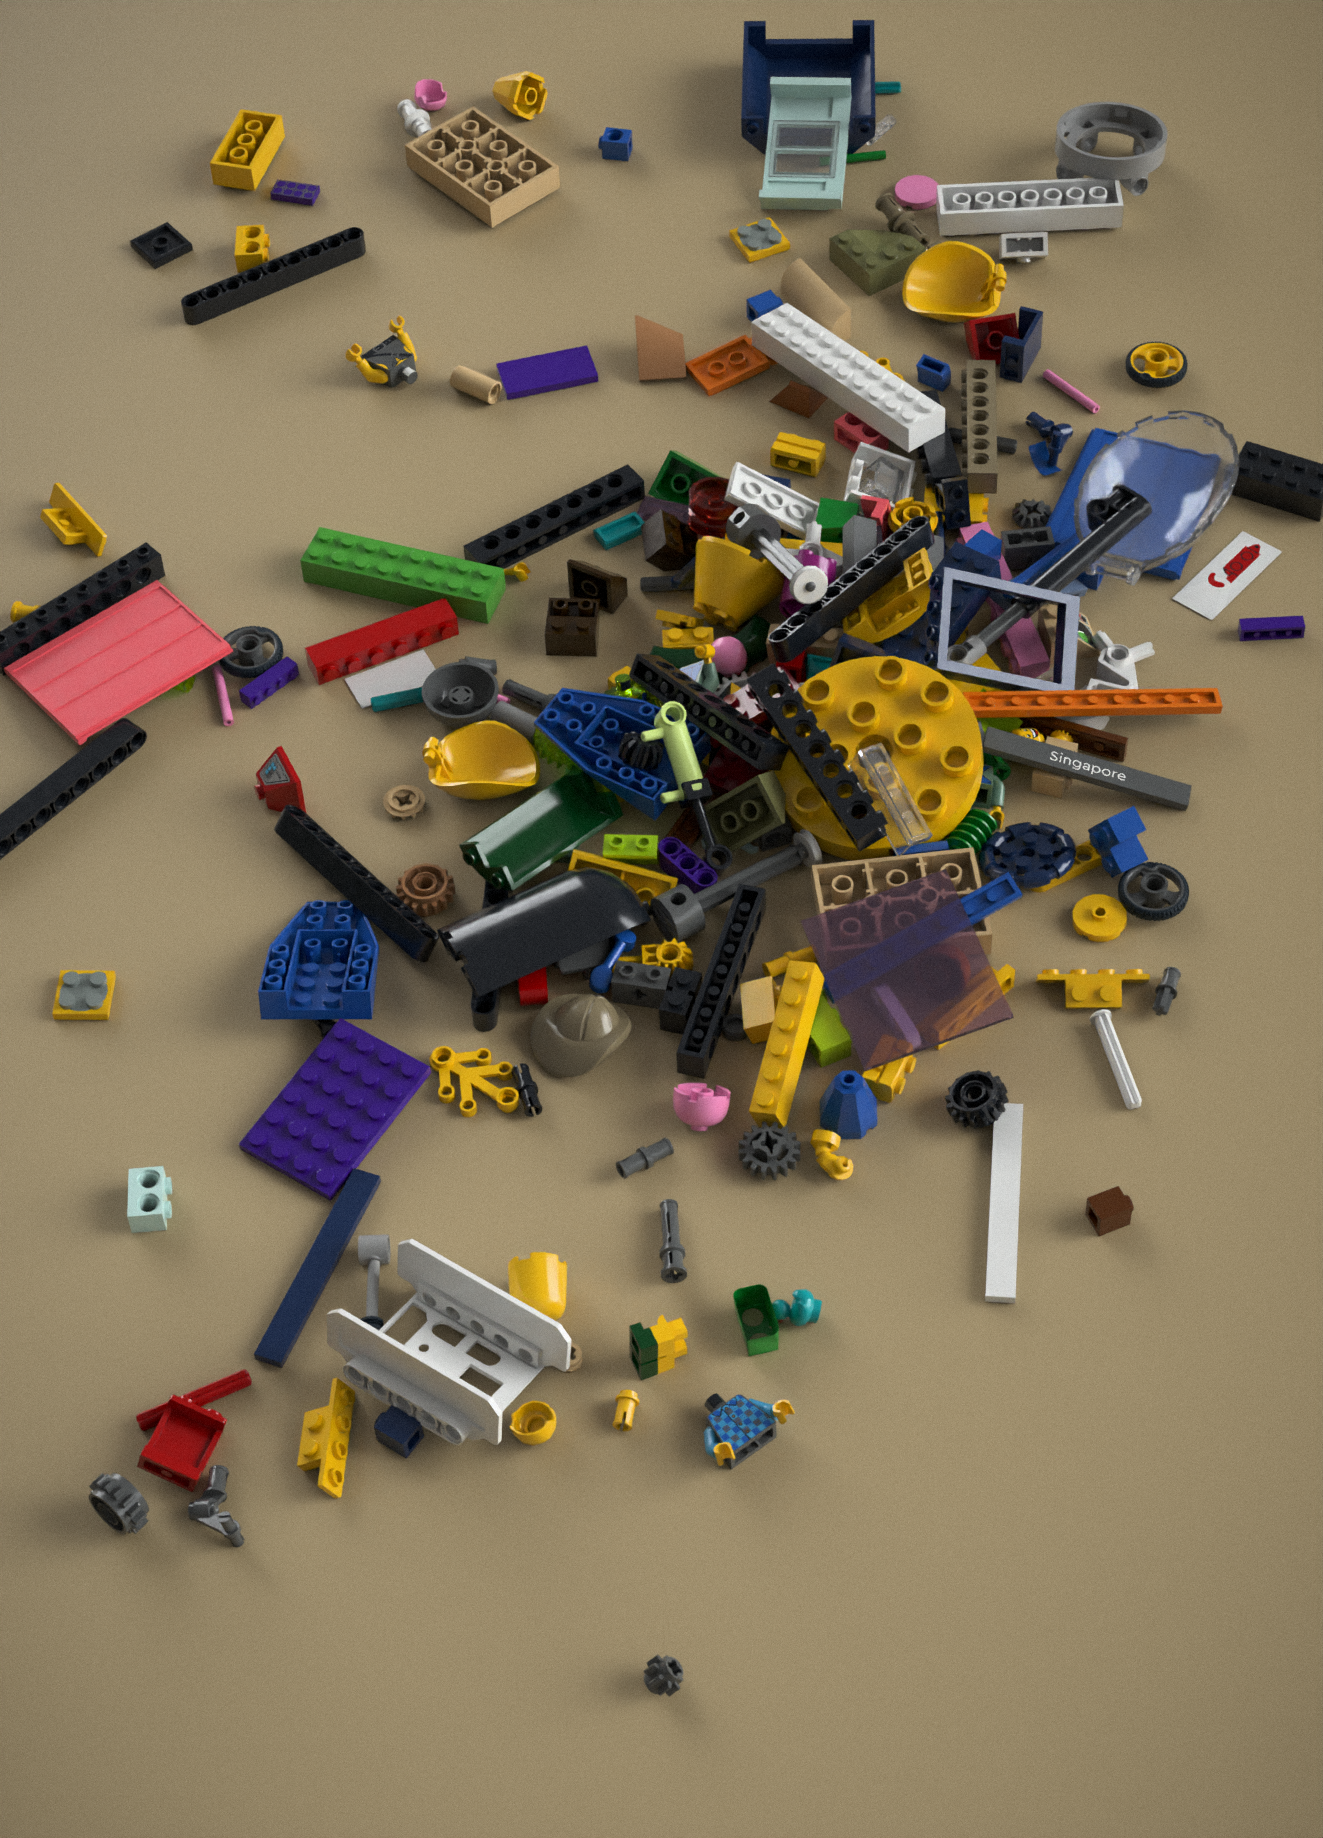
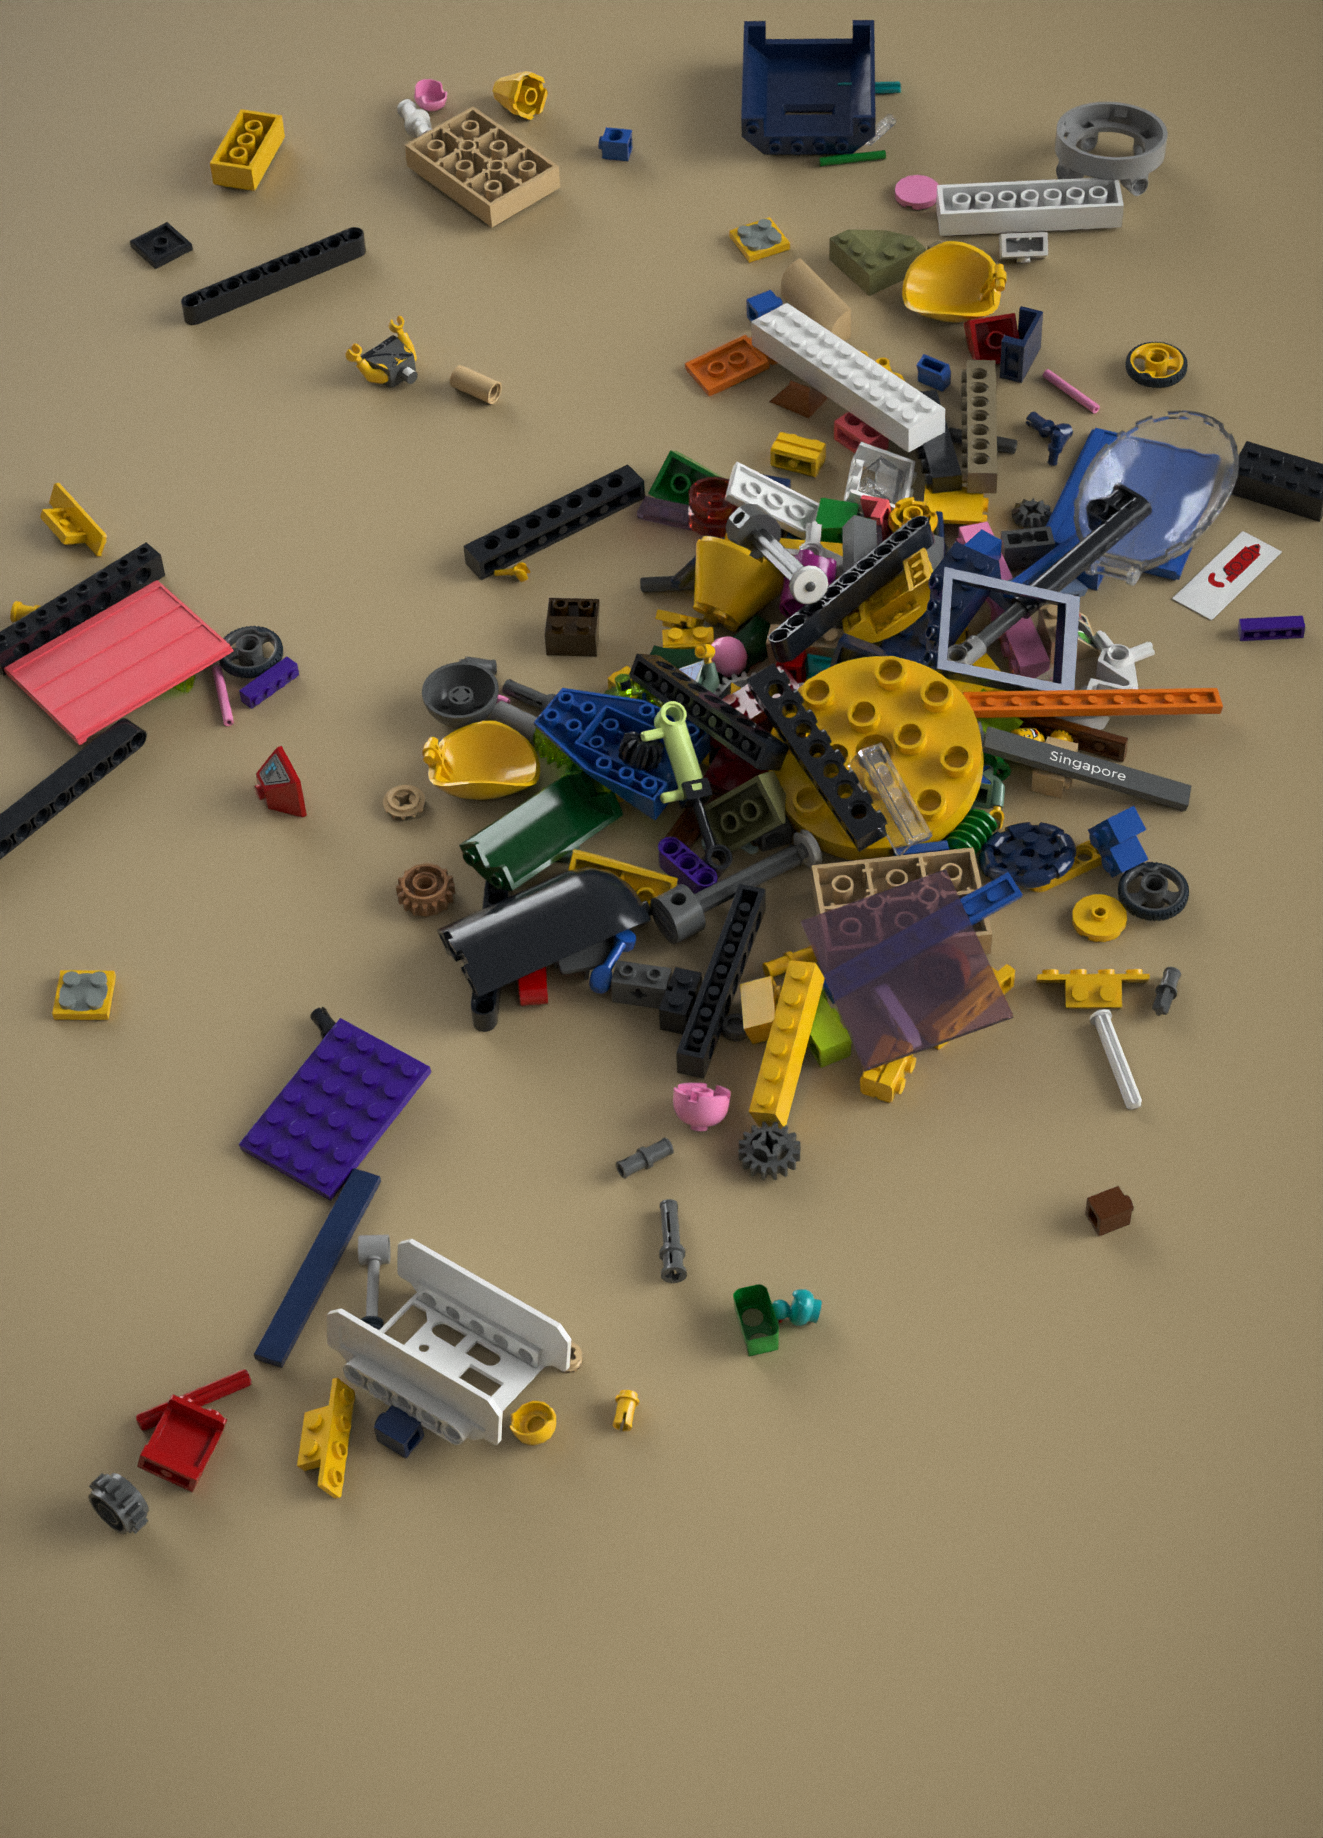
light aqua brick [127,1166,172,1233] -> none
dark grey pin [188,1465,245,1547] -> none
yellow brick [234,225,270,273] -> none
blue wedge [258,900,379,1020] -> none
dark purple tile [270,180,320,206] -> none
black beam [274,805,440,962] -> none
bright green brick [300,527,506,624] -> none
red brick [305,598,459,685] -> none
white sticker [345,650,436,709] -> none
teal axle [371,687,423,712] -> none
yellow plant [429,1046,519,1117] -> none
dark purple tile [496,345,599,400] -> none
yellow cylinder [508,1252,567,1321] -> none
black pin [511,1063,542,1117] -> none
dark tan piece [530,994,632,1077] -> none
dark brown slope [567,559,628,614] -> none
teal tile [593,511,645,550] -> none
lime bracket [603,834,659,865] -> none
yellow gear [612,937,694,974] -> none
hips [629,1315,688,1381] -> none
medium nougat slope [635,315,686,382] -> none
dark brown slope [641,509,698,571] -> none
dark grey gear [644,1655,683,1696] -> none
torso [703,1393,795,1470] -> none
light aqua piece [759,77,852,210] -> none
yellow arm [810,1129,853,1180] -> none
blue cone [820,1070,877,1139] -> none
dark tan piece [875,193,930,248] -> none
black pin [934,476,971,530] -> none
black gear [945,1070,1009,1129] -> none
white tile [985,1103,1023,1303] -> none
blue sticker [1029,441,1061,476] -> none

